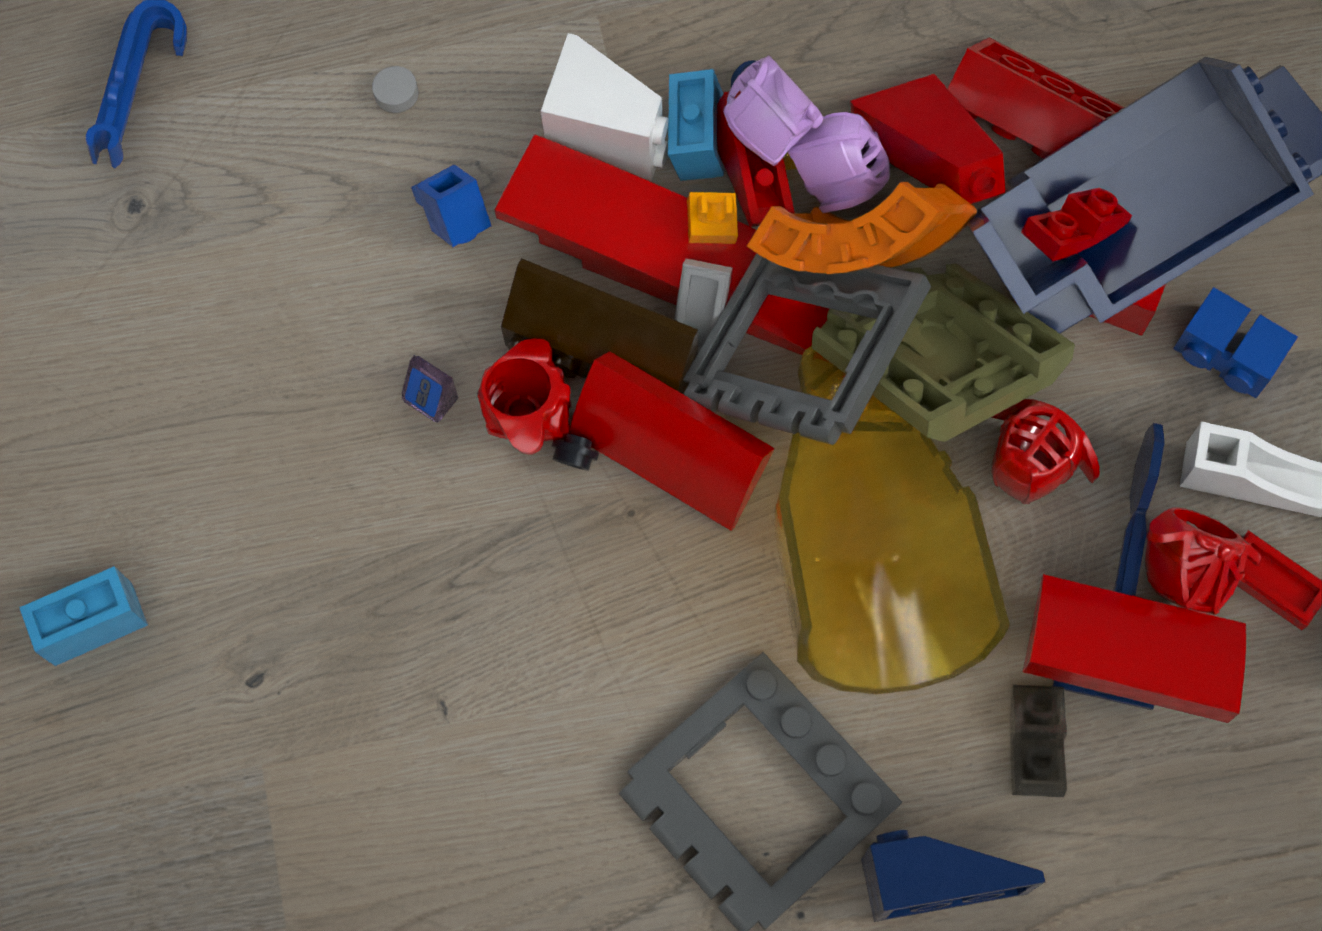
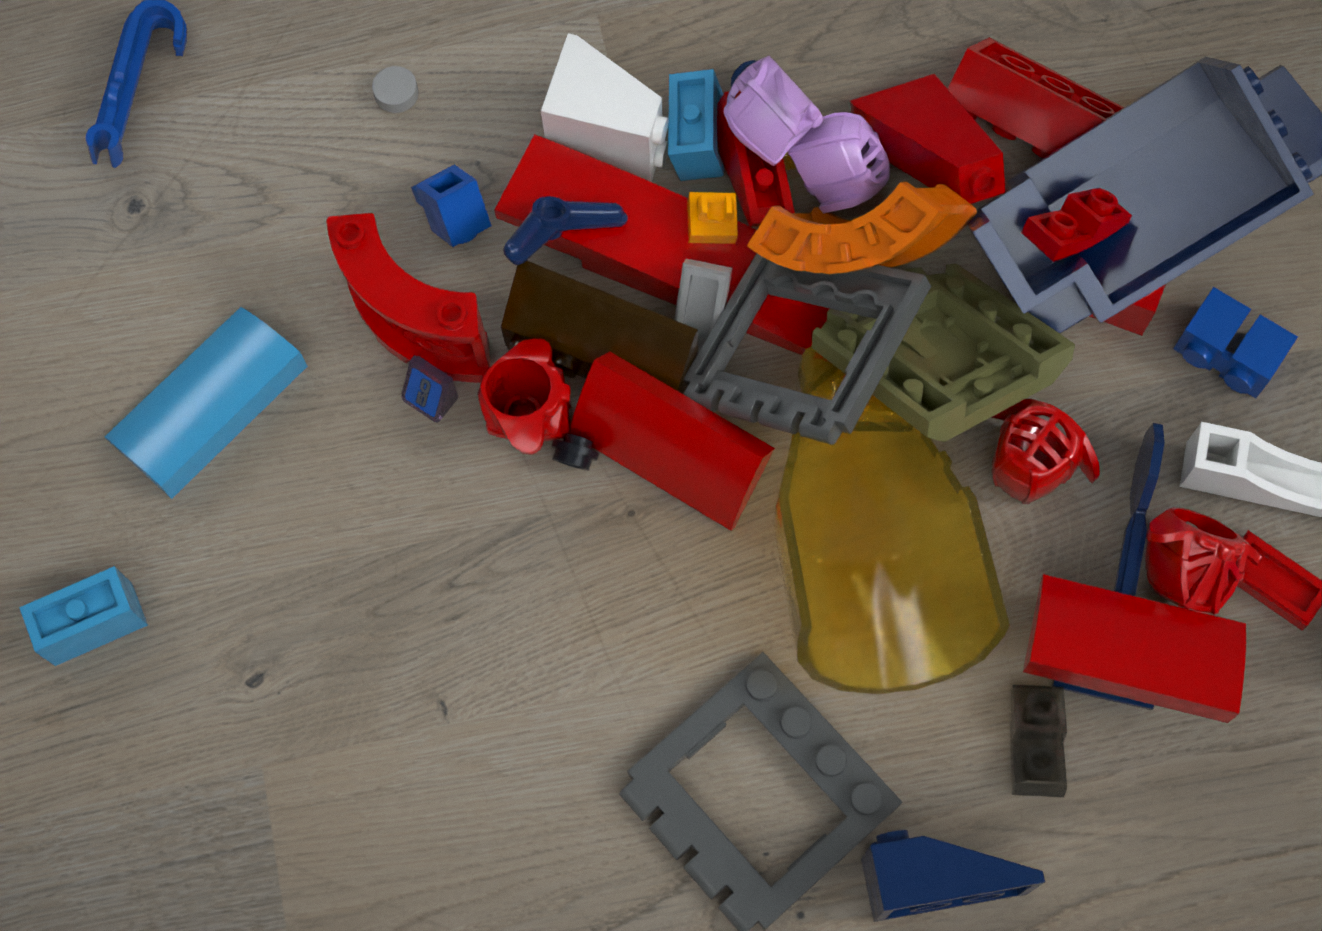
none -> dark azure slope [105,307,308,499]
none -> red fence [326,213,490,383]
none -> dark blue piece [503,196,628,265]

